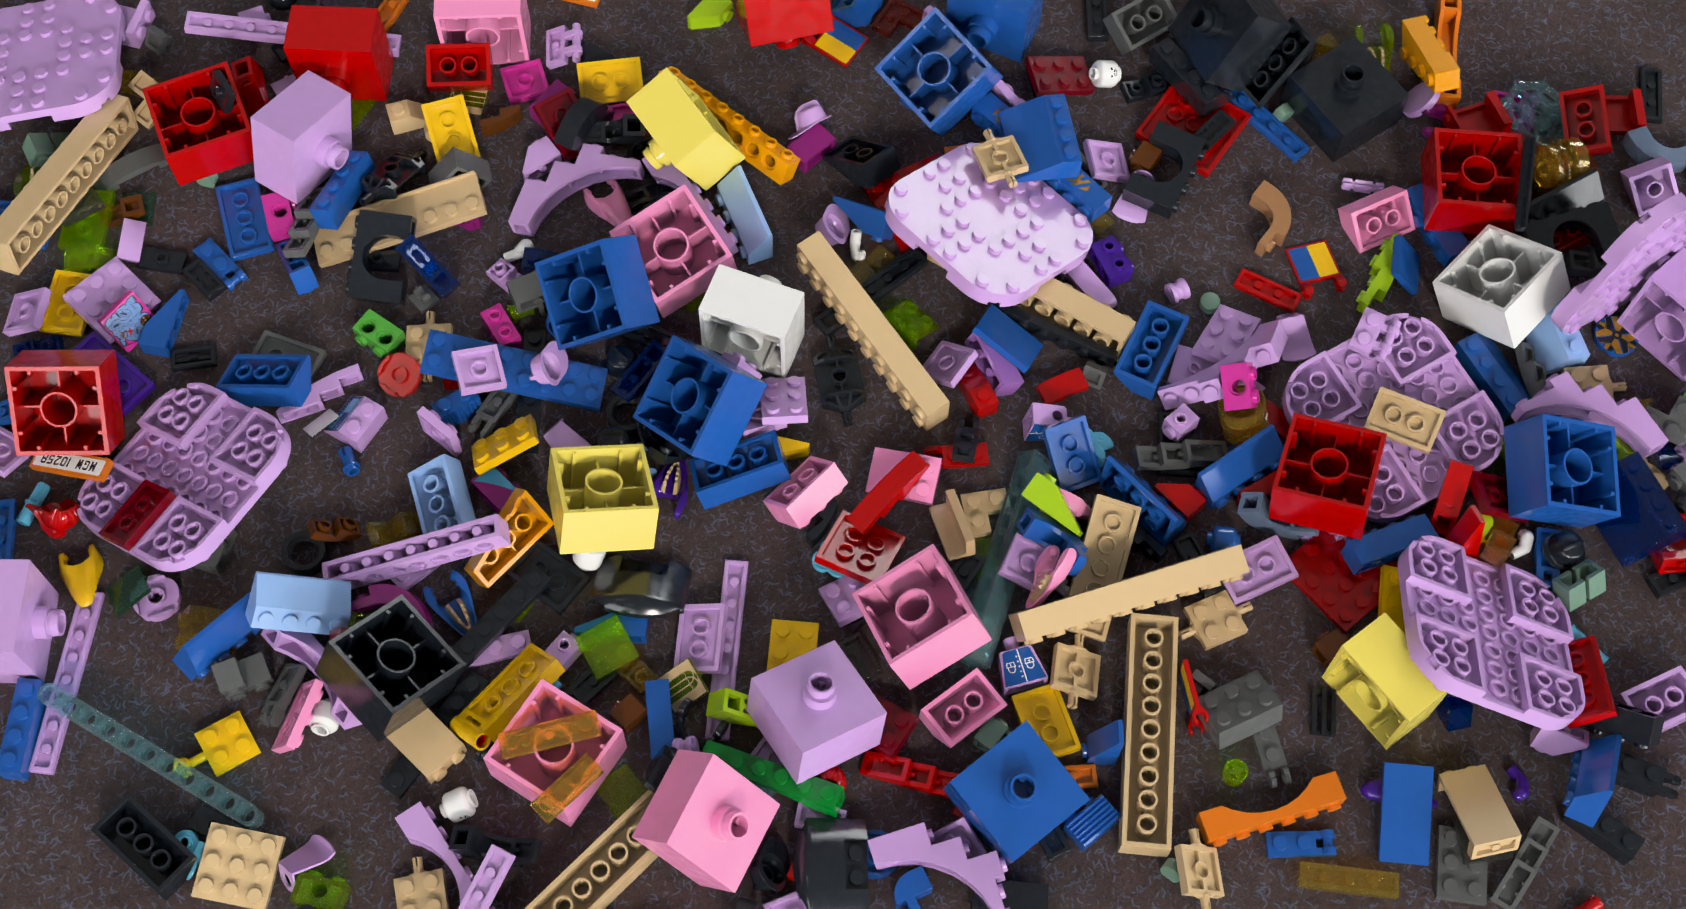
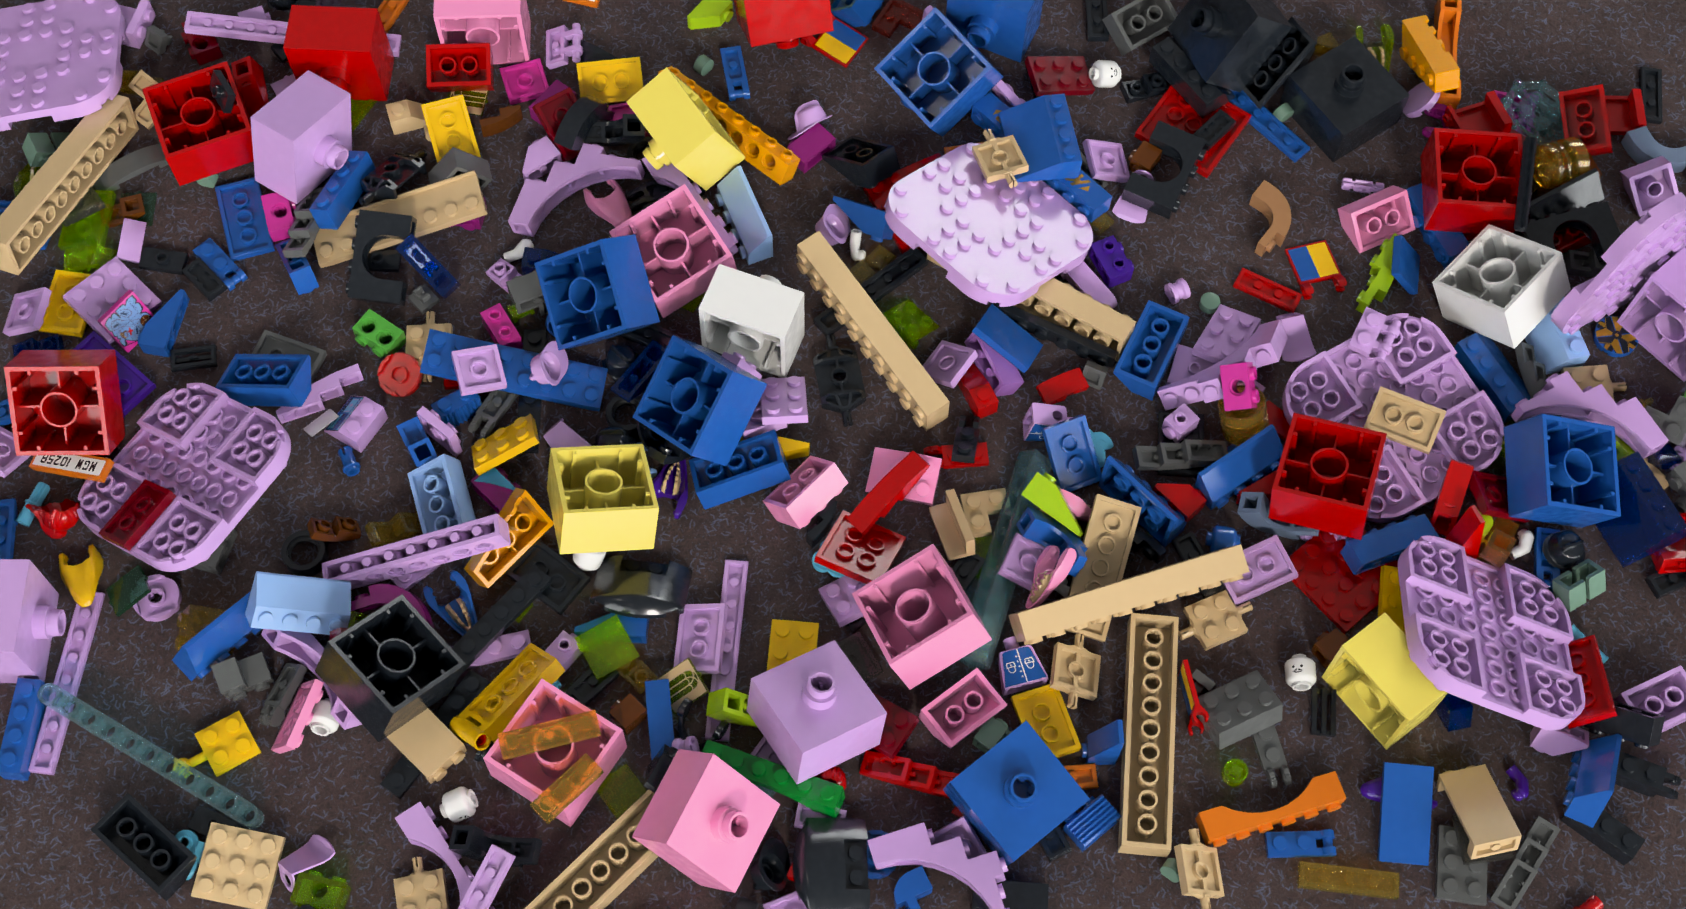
none -> dark red brick [181,22,223,66]
none -> blue brick [396,416,438,467]
none -> sand green piece [693,54,714,76]
none -> blue plate [720,46,750,102]
none -> white head [1284,654,1317,691]

